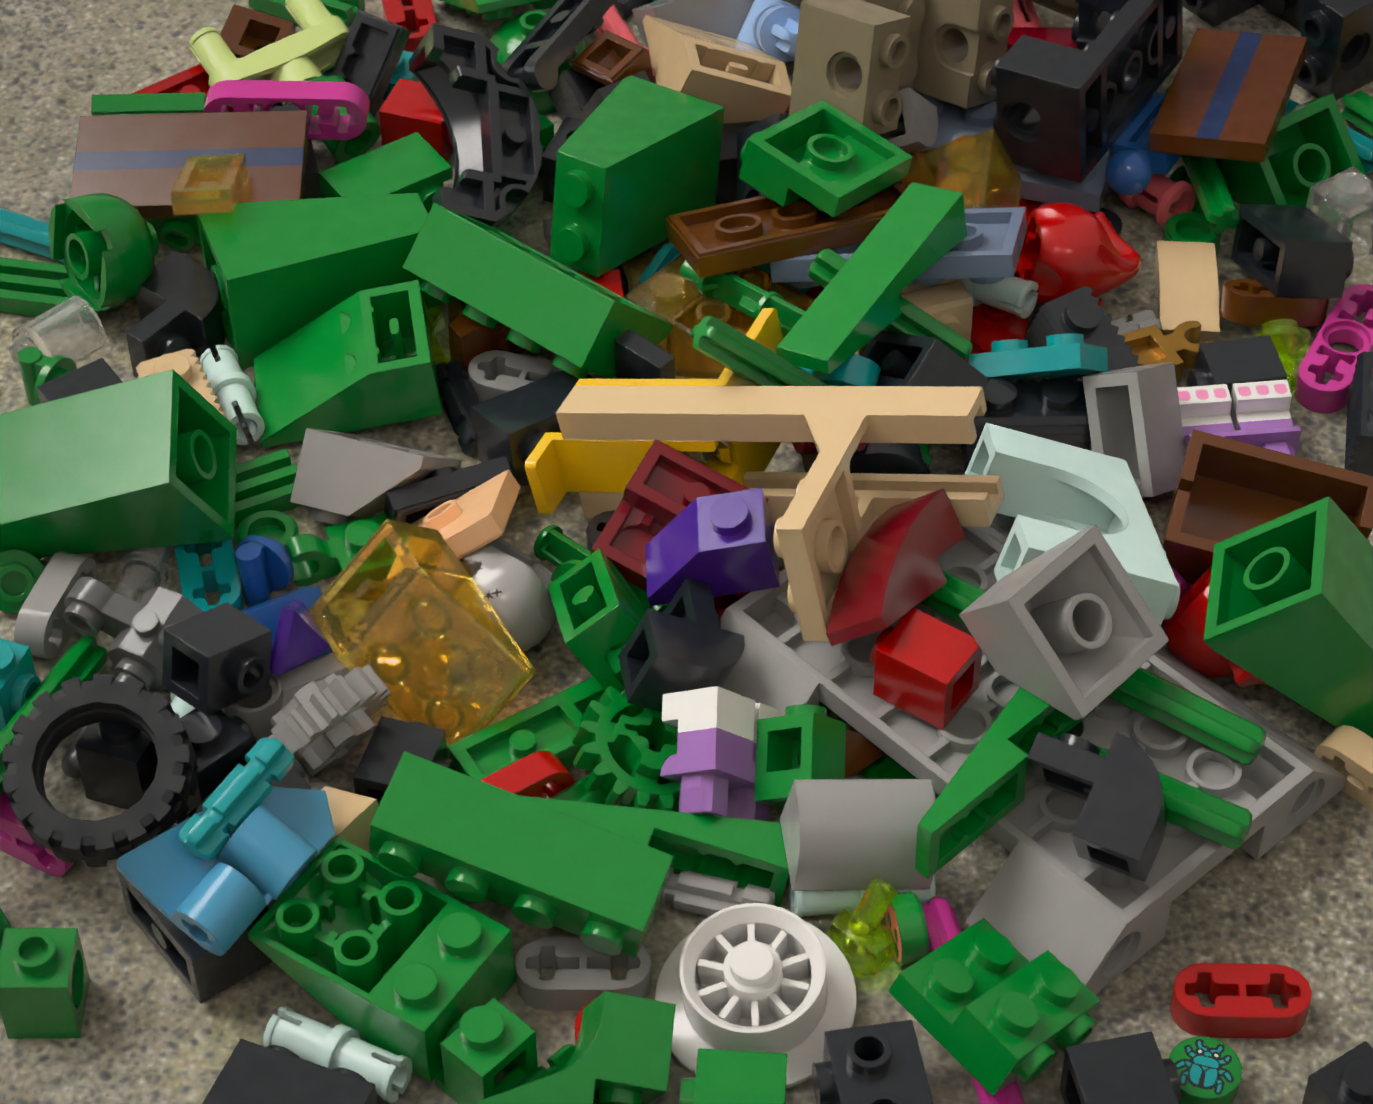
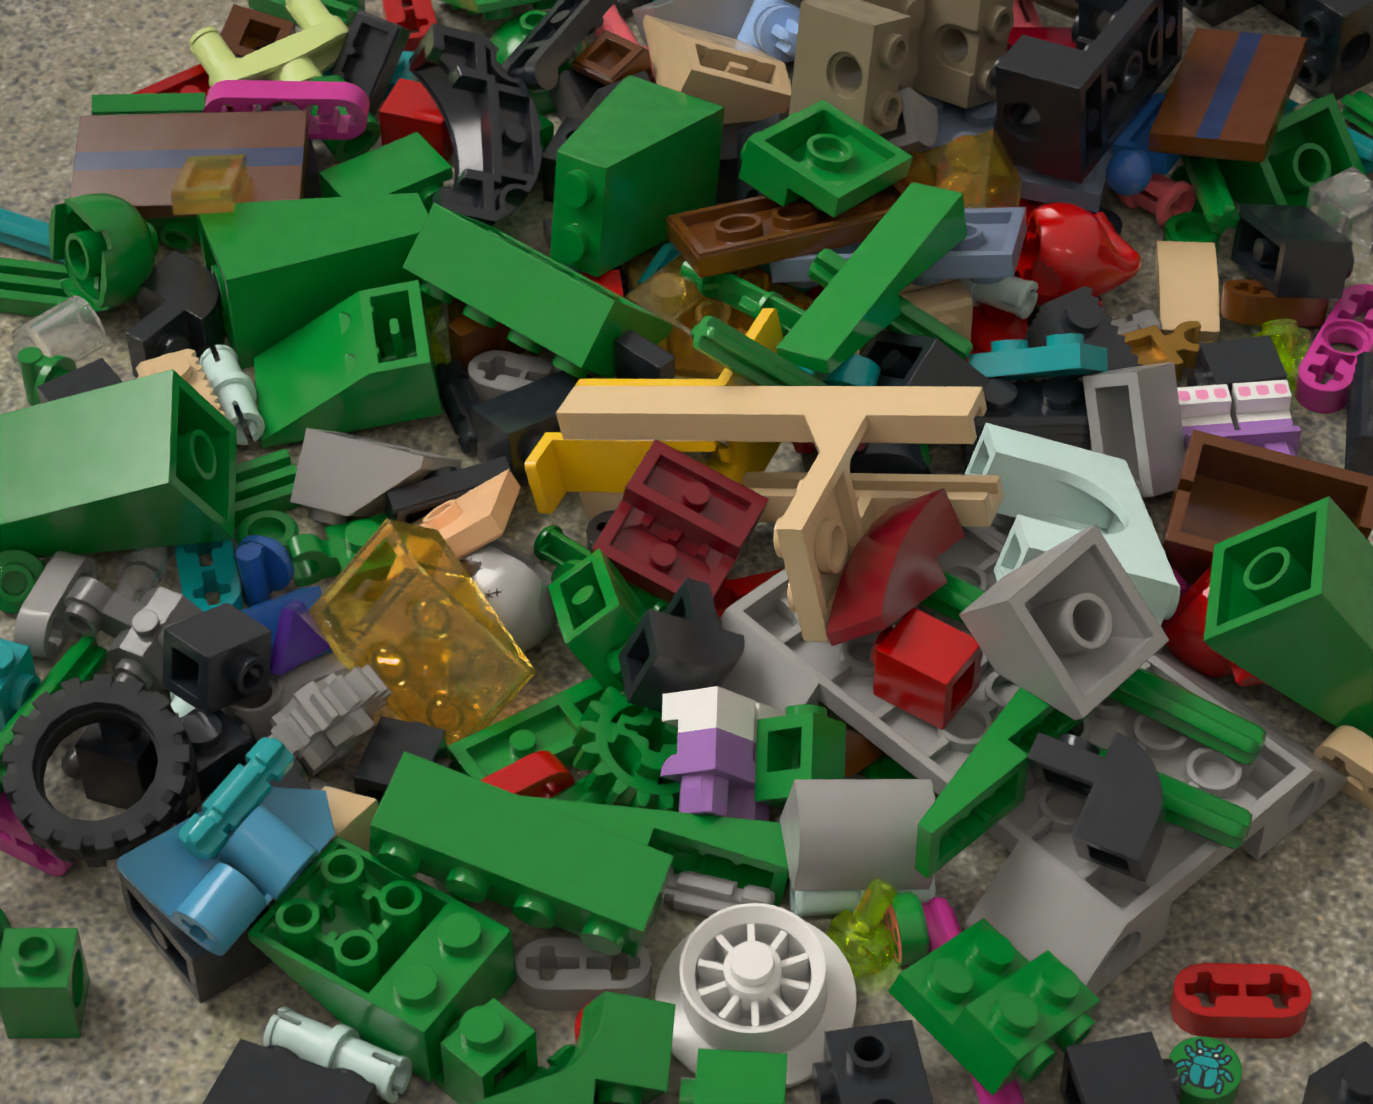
dark purple slope [645,488,780,606] -> none

